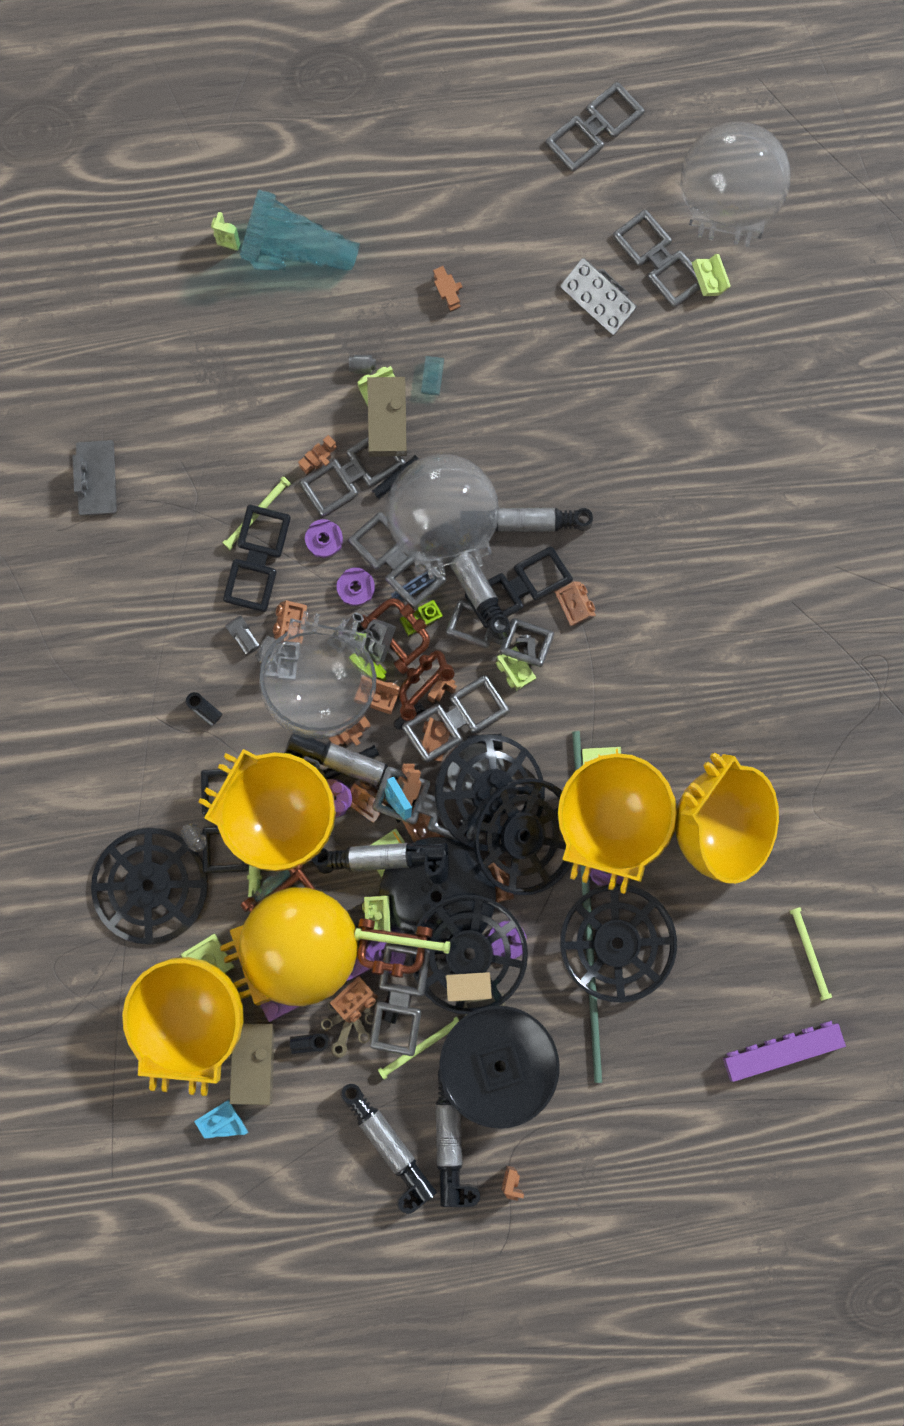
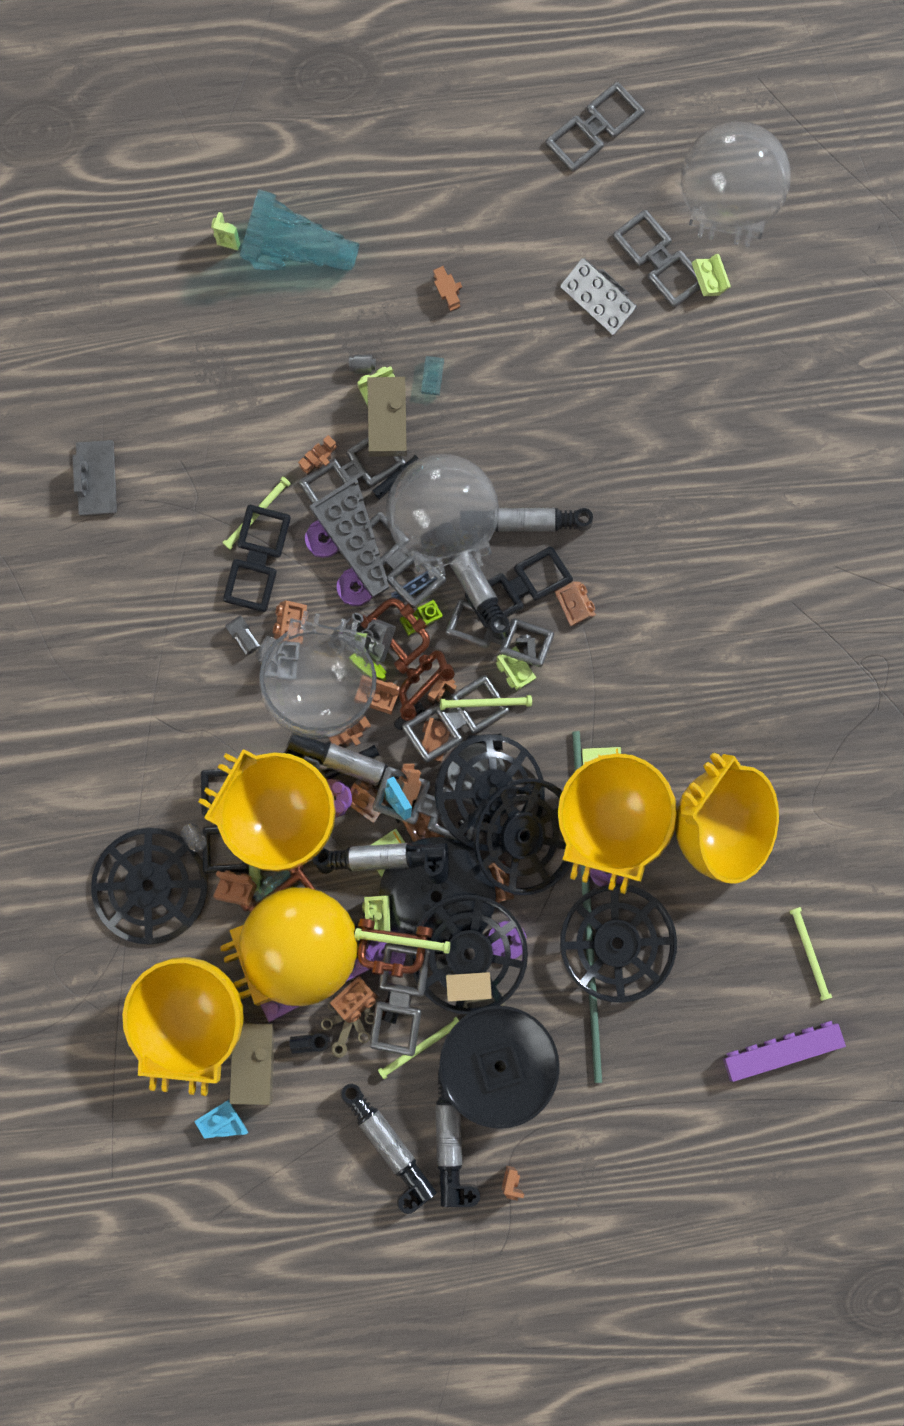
yellowish green tile [181,934,235,973] -> none
black piece [186,692,223,726] -> none
none -> nougat bracket [213,870,257,906]
none -> flat silver wing [309,477,389,599]
none -> yellowish green bar [440,695,532,710]

